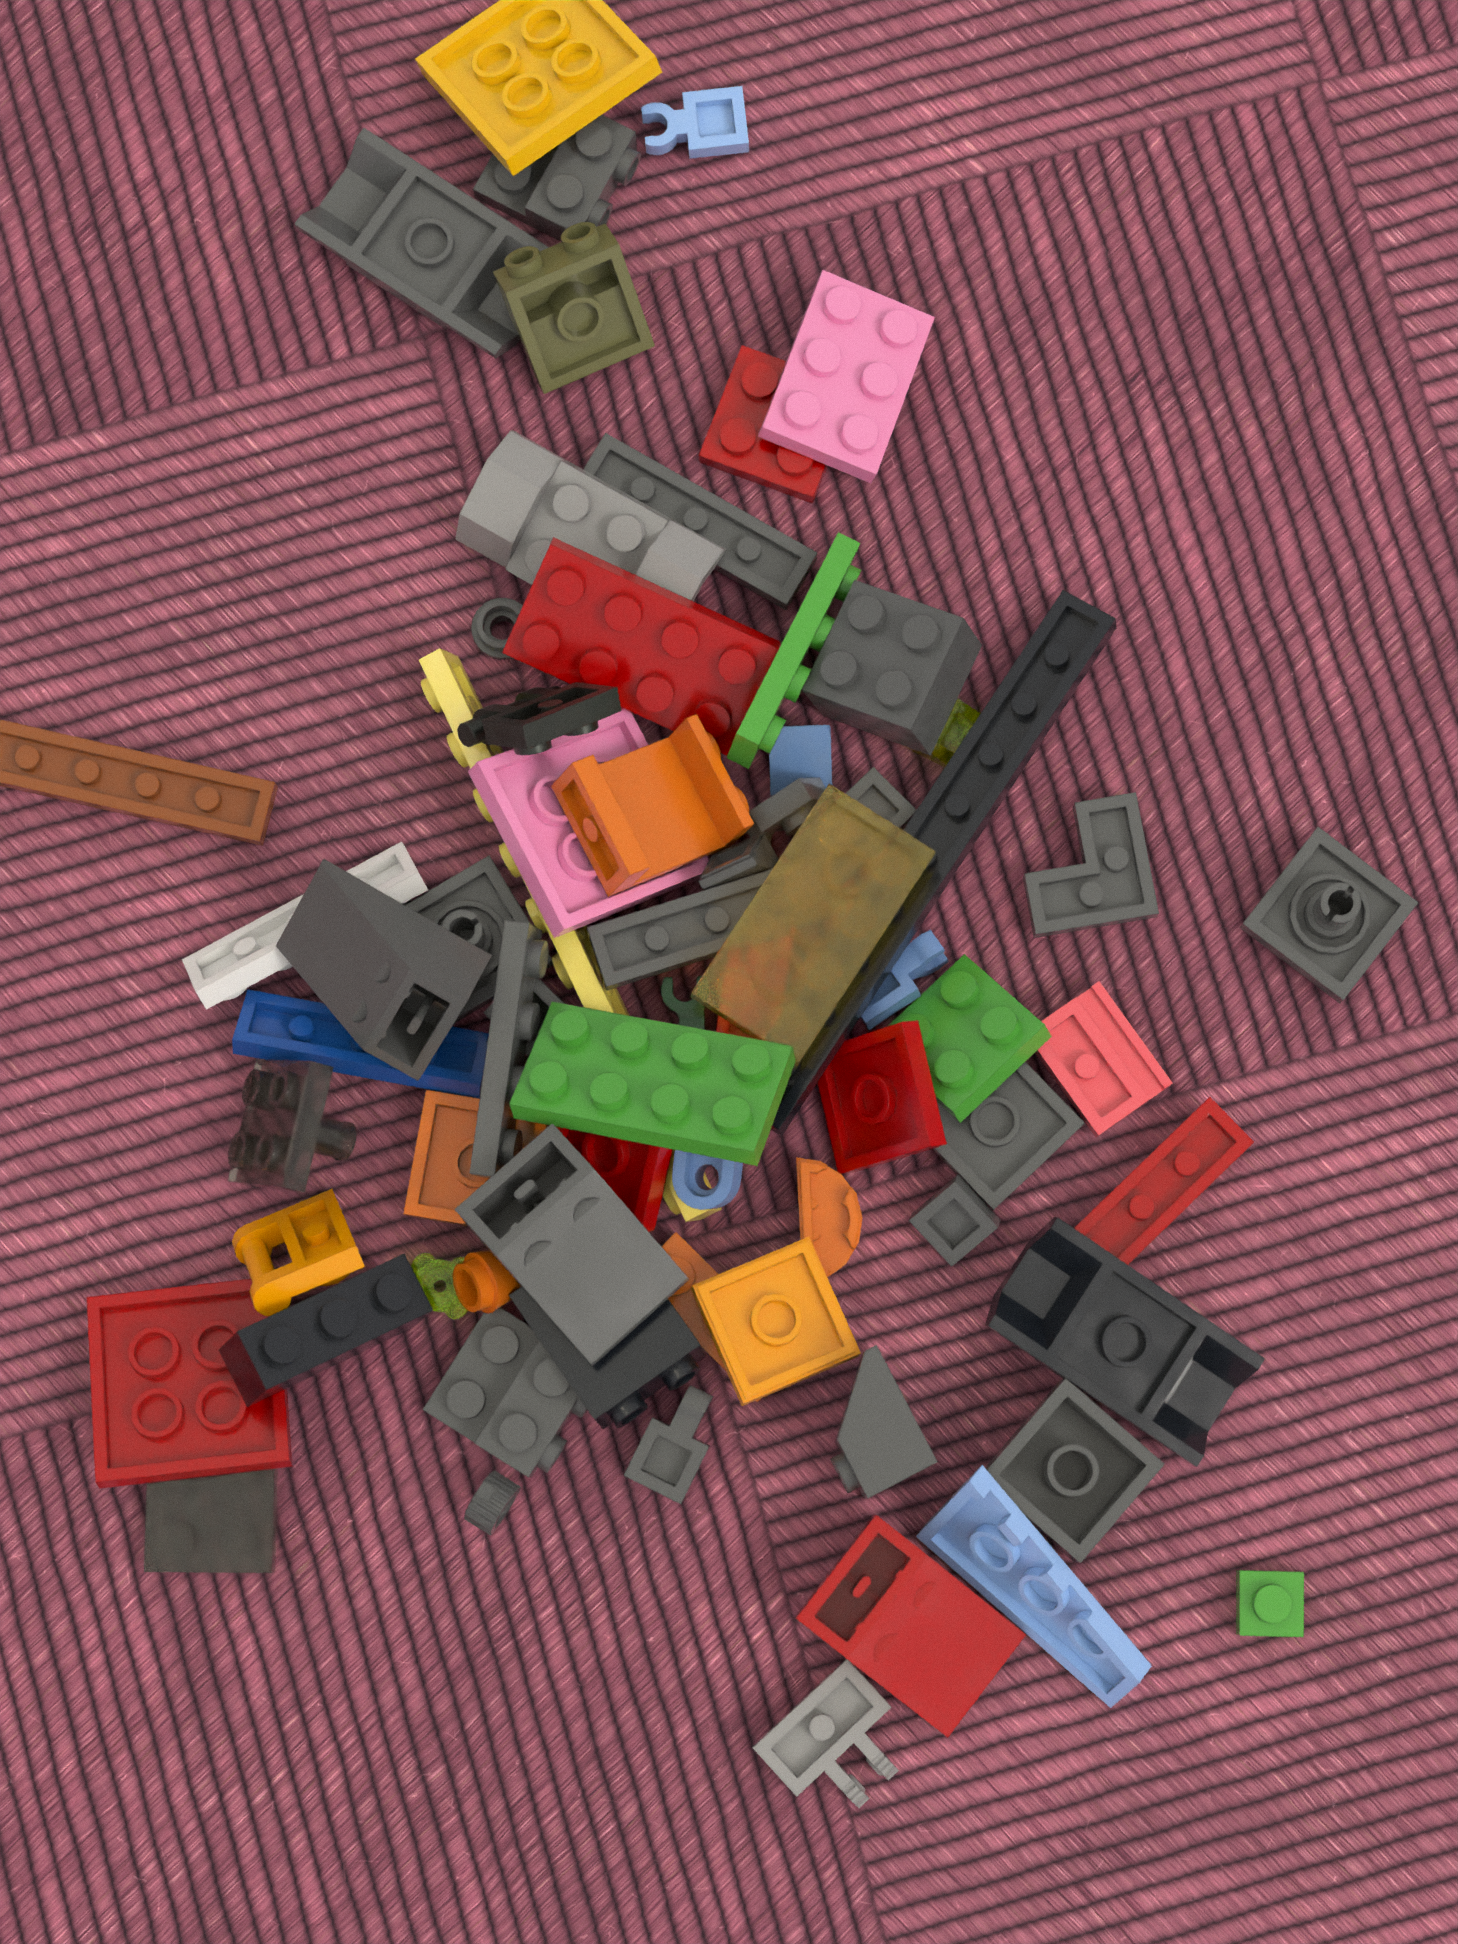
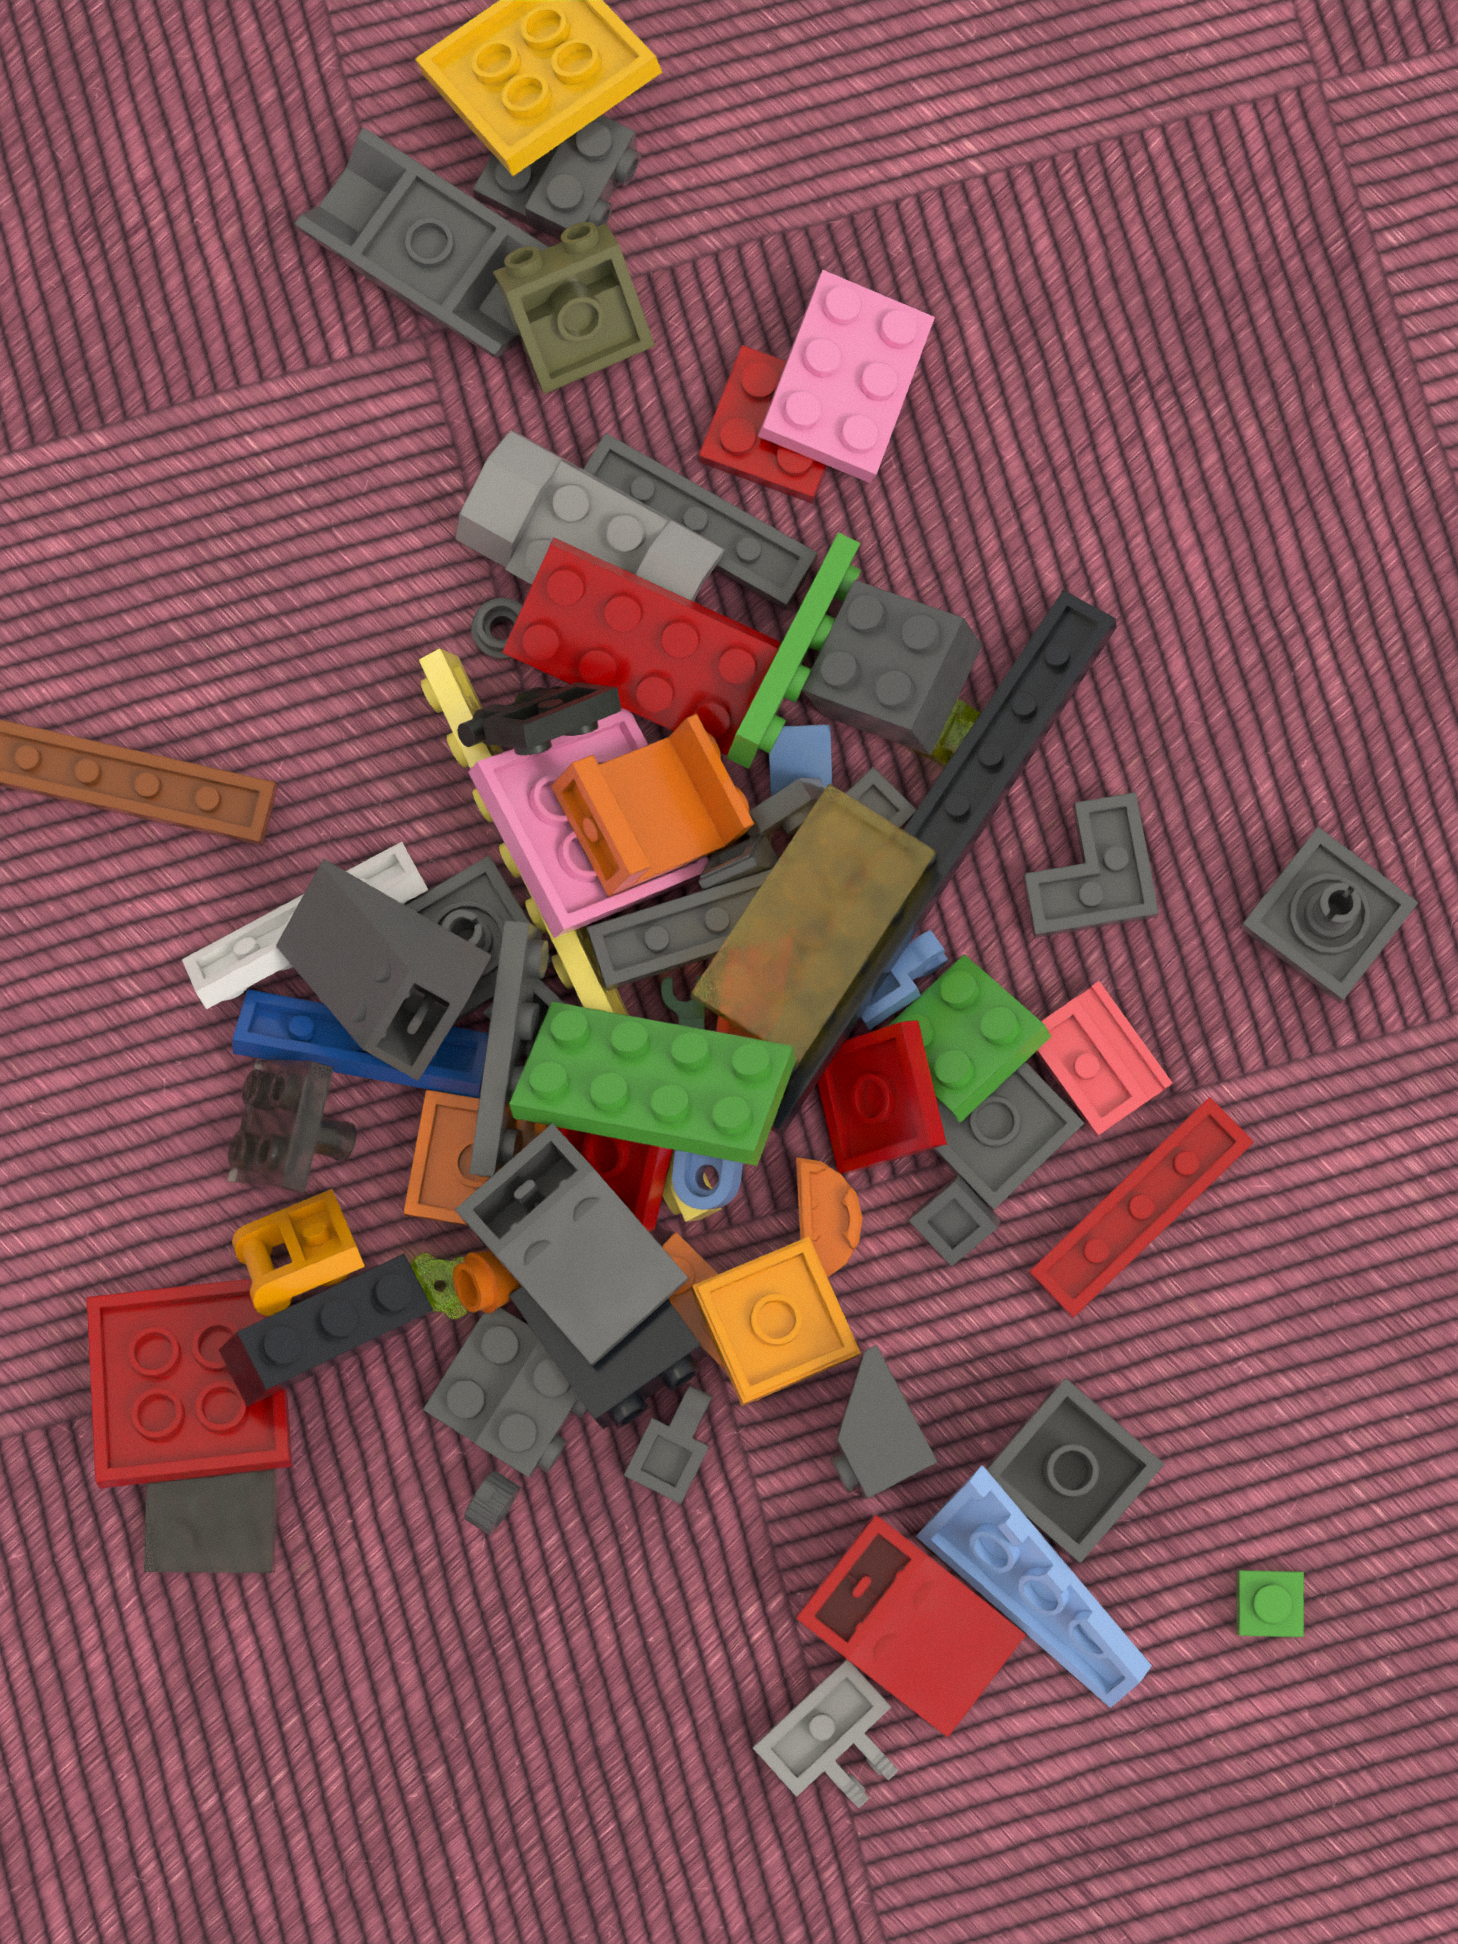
light blue plate [641,86,749,159] -> none
black piece [985,1217,1265,1467] -> none

